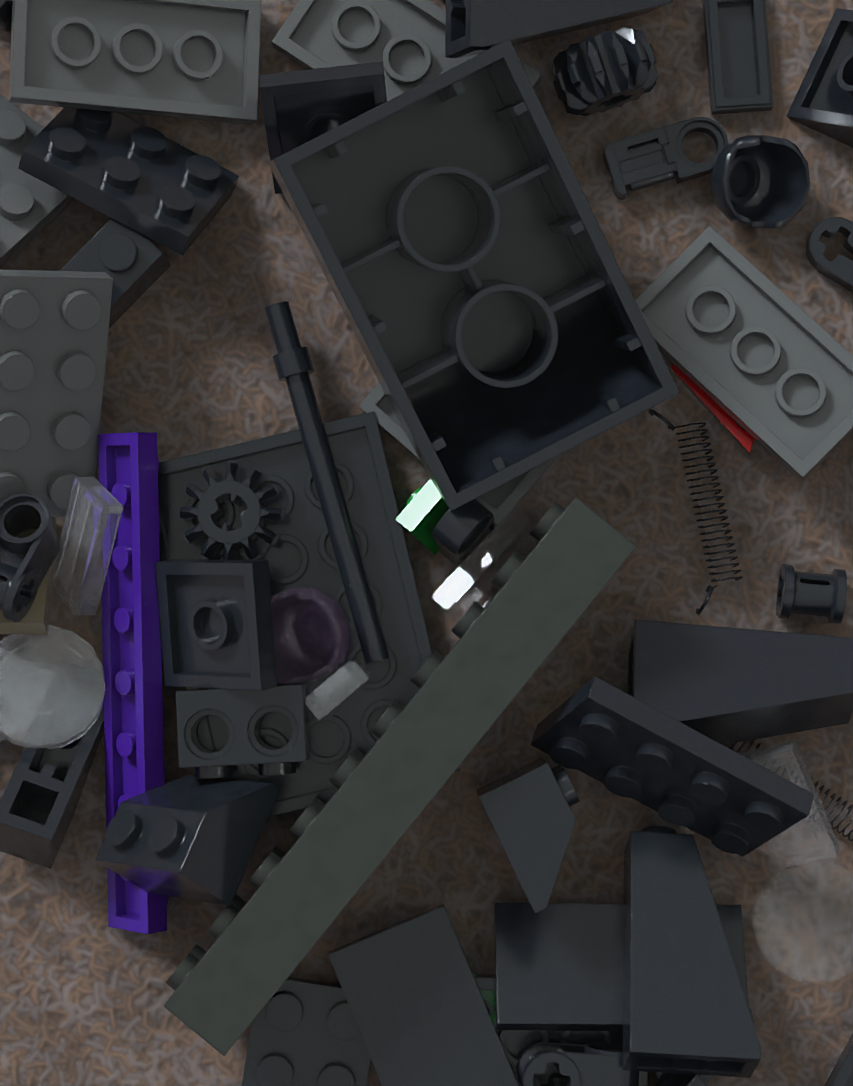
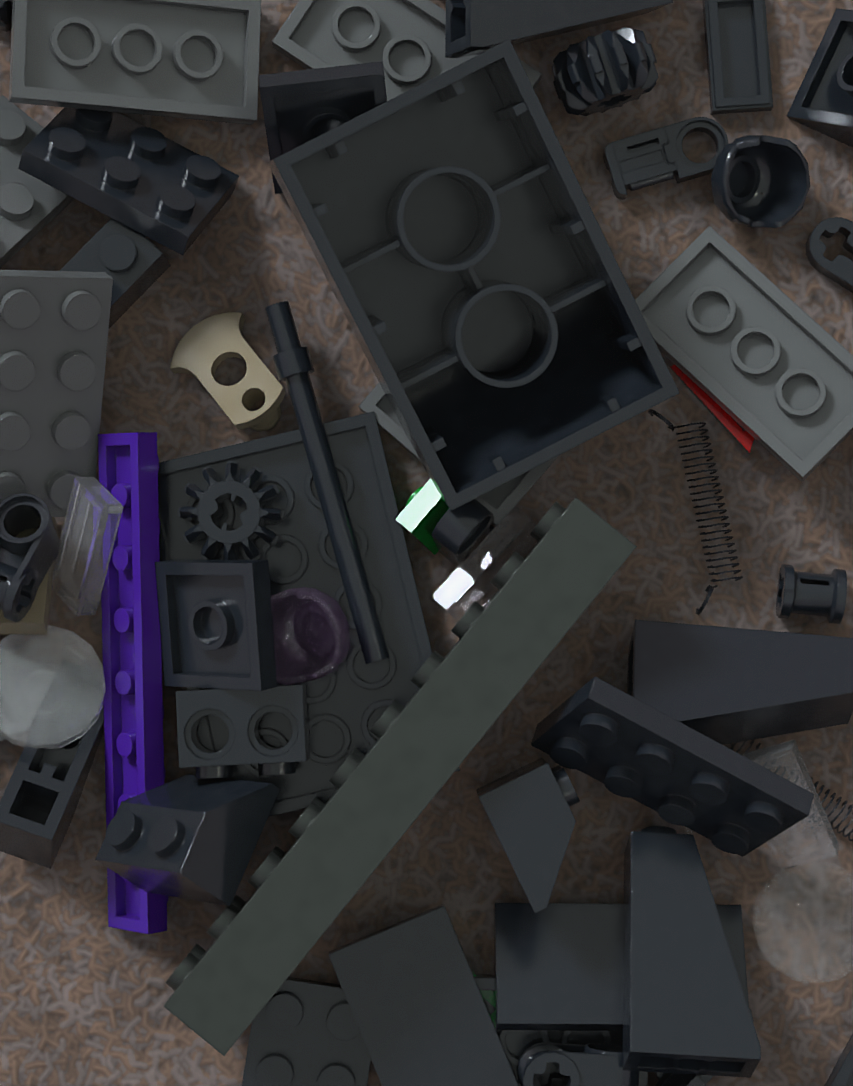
clear tile [305,658,370,721] -> none
none -> dark tan piece [170,312,286,431]

